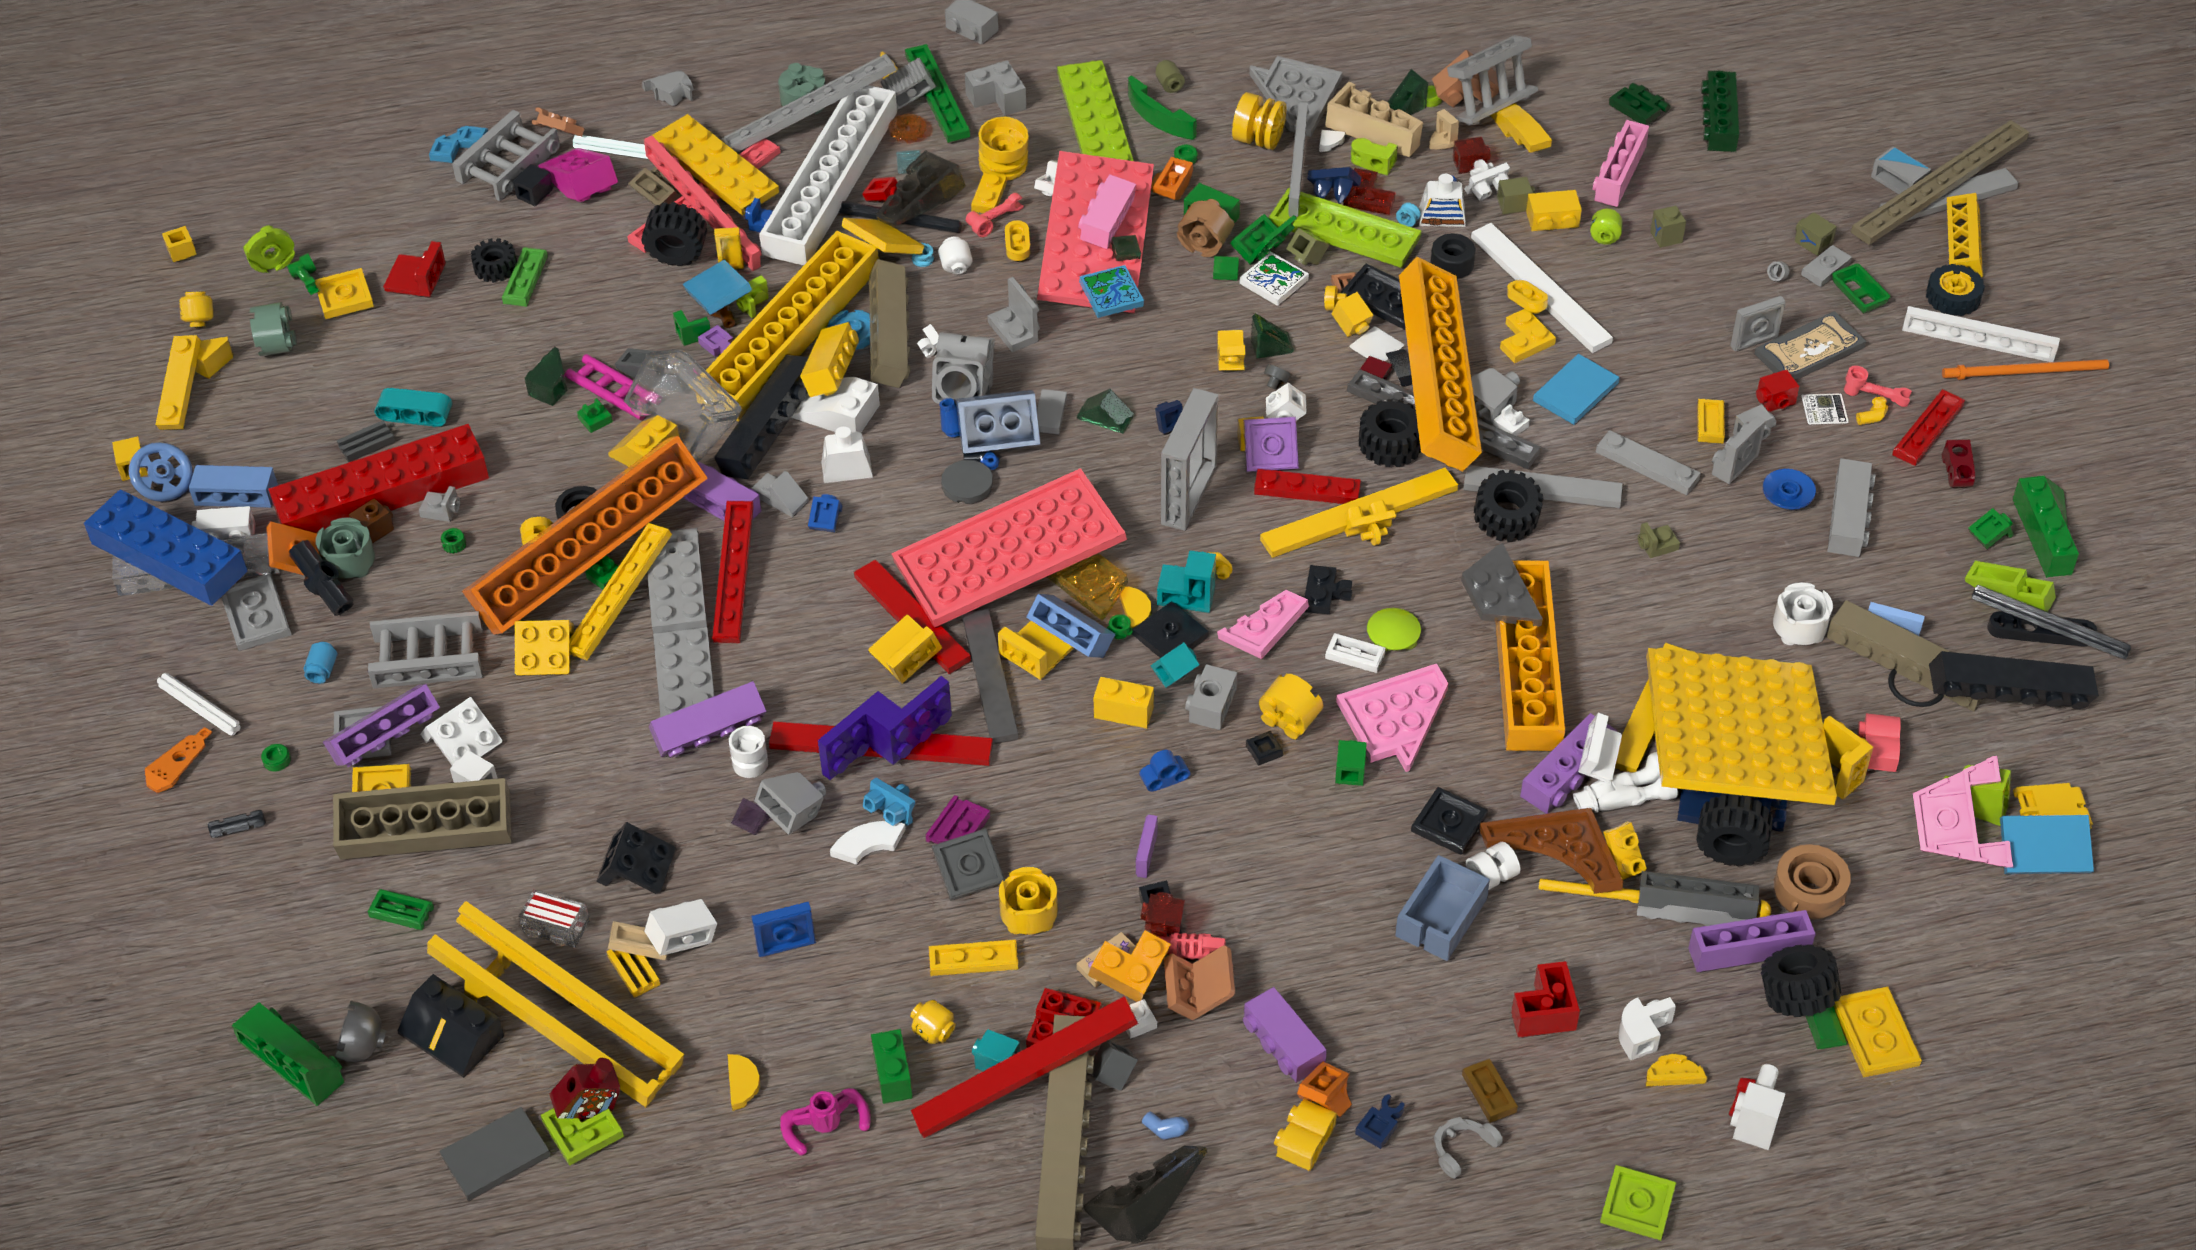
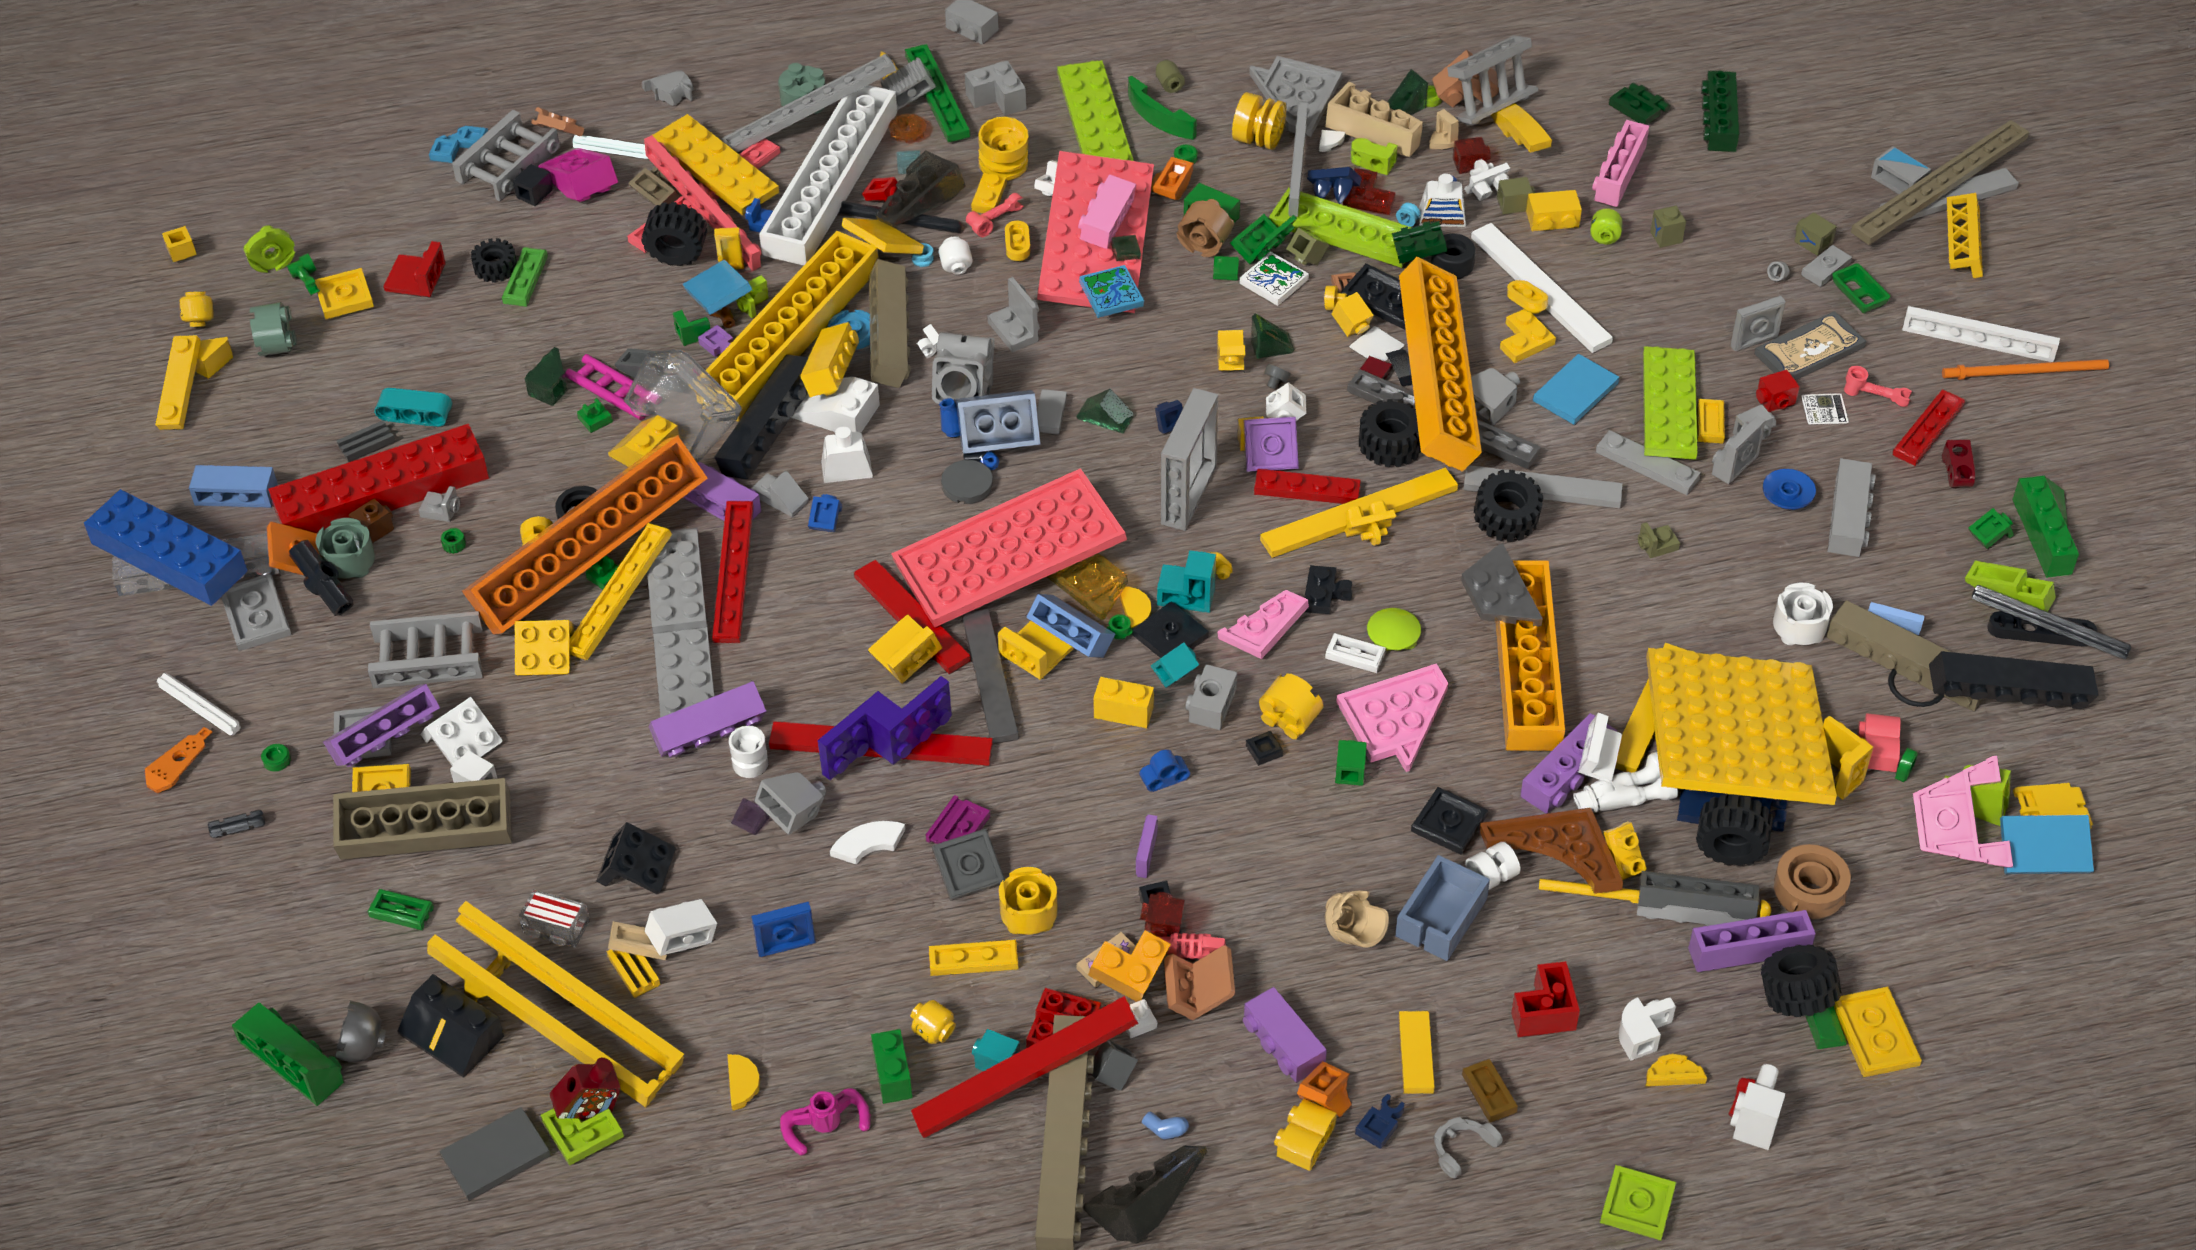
yellow brick [112,436,148,481] -> none
medium blue plate [129,442,193,502] -> none
white brick [192,506,256,545] -> none
dark azure brick [303,642,338,684] -> none
dark azure hips [863,778,915,826] -> none
white tile [1493,404,1529,436] -> none
yellow arm [1856,397,1888,425] -> none
black wheel [1926,264,1985,316] -> none
none -> tan helmet [1325,891,1389,948]
none -> dark green plate [1392,221,1447,264]
none -> yellow tile [1398,1011,1434,1094]
none -> lime plate [1643,346,1698,459]
none -> green tile [1895,748,1918,782]

